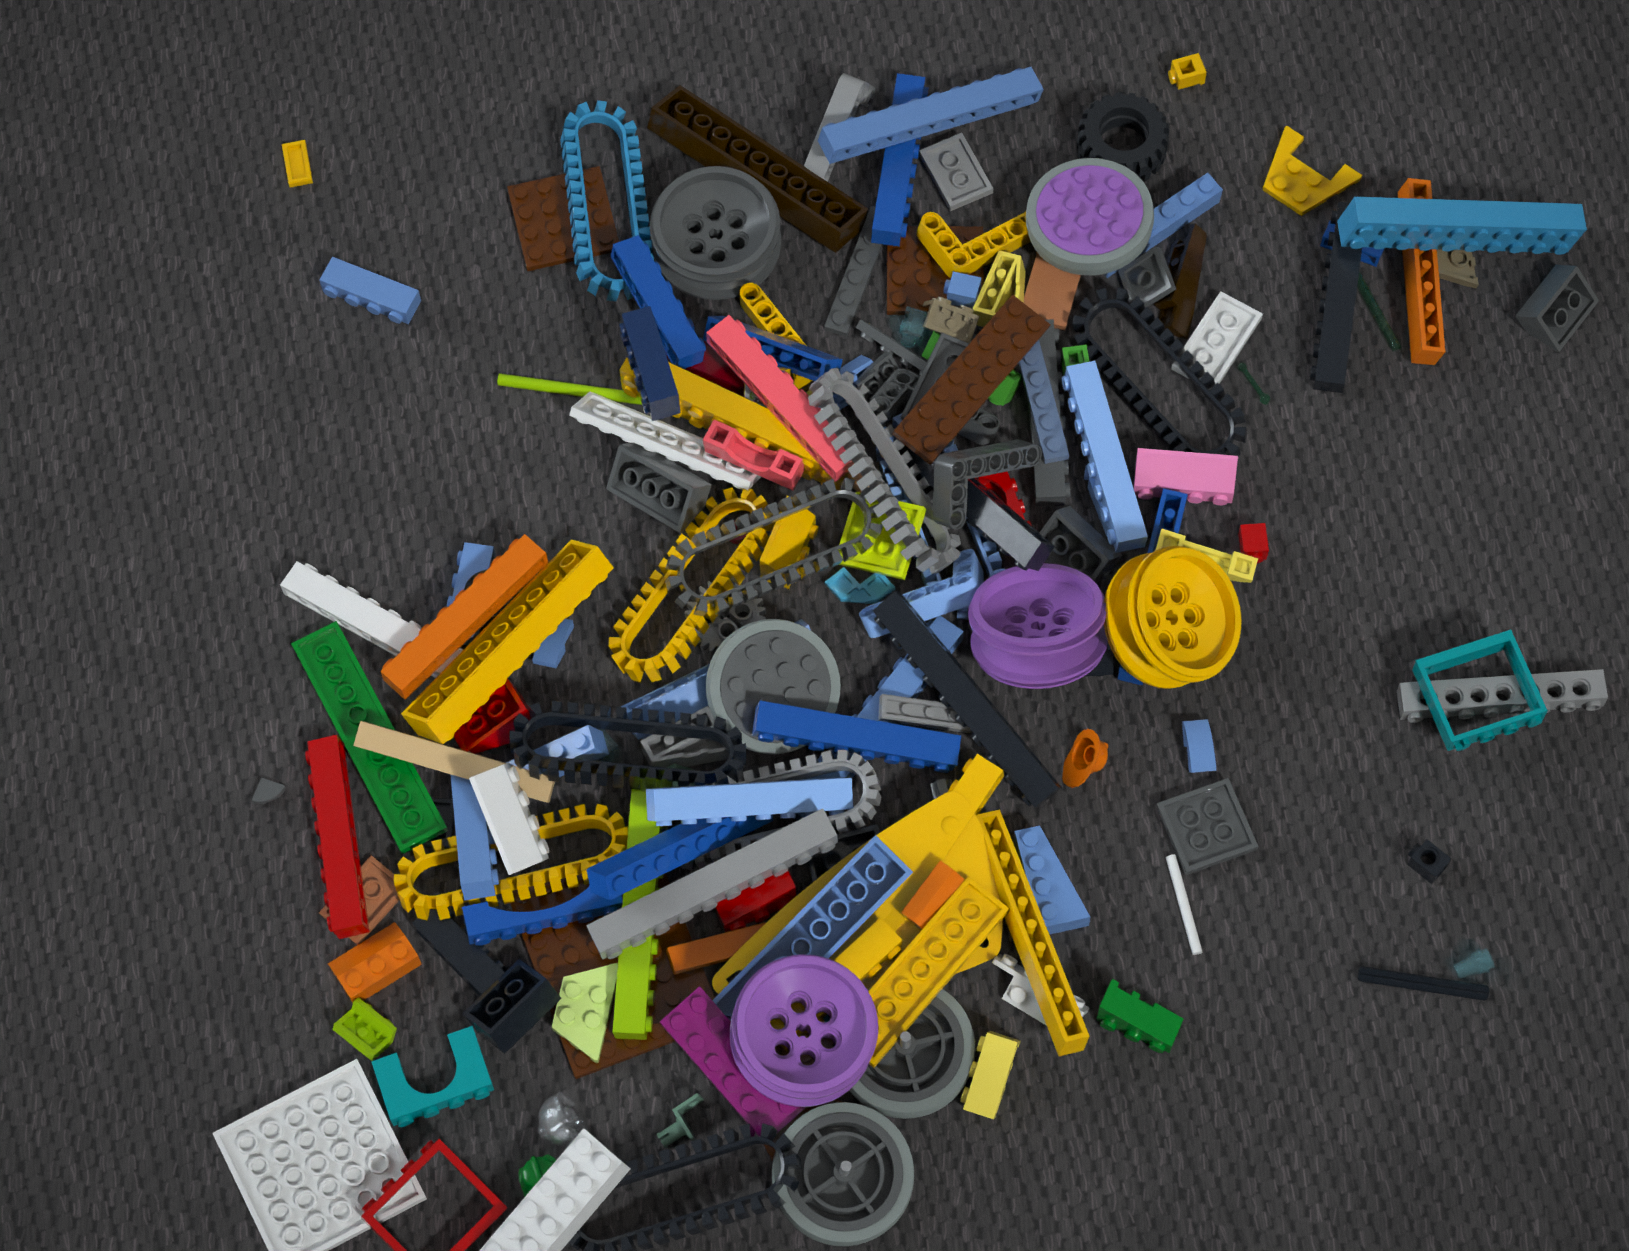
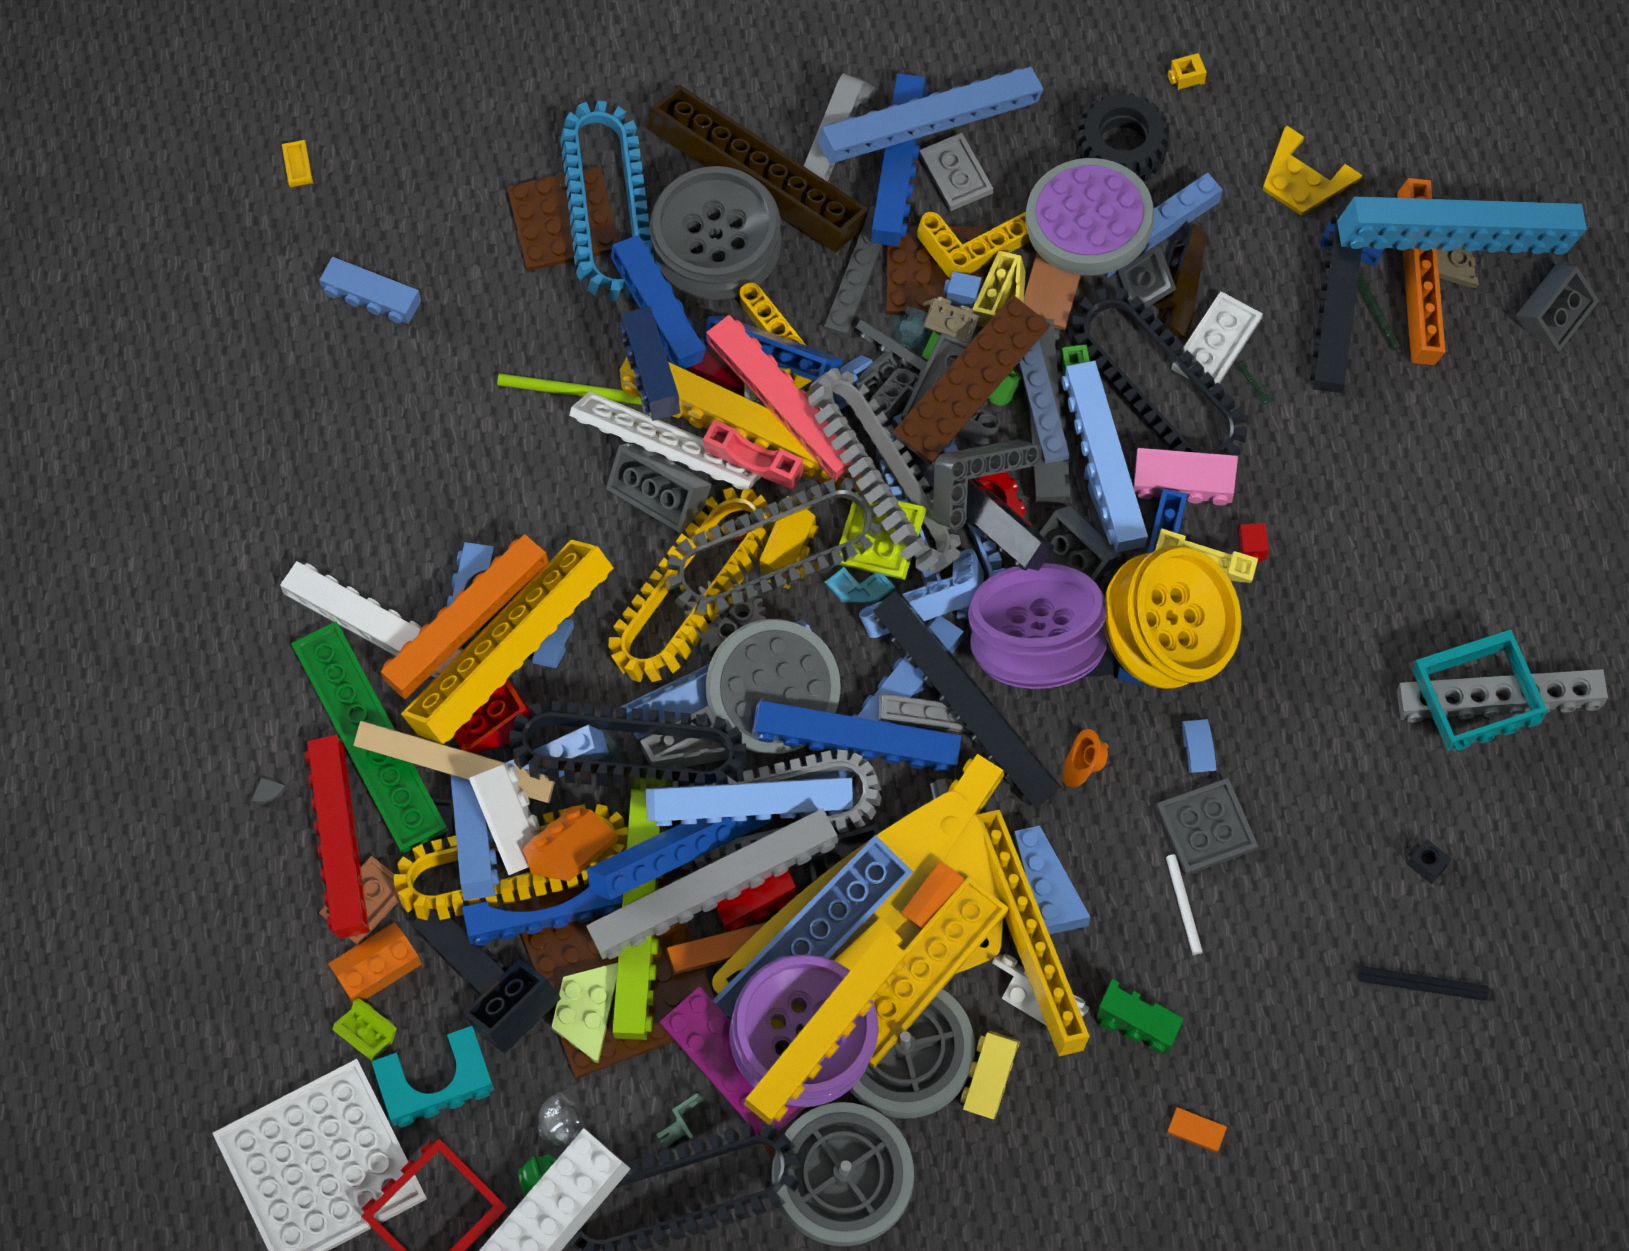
clear light blue cone [1453,948,1495,979] -> none
none -> orange slope [522,806,619,881]
none -> yellow brick [744,933,907,1125]
none -> orange tile [1167,1107,1227,1153]

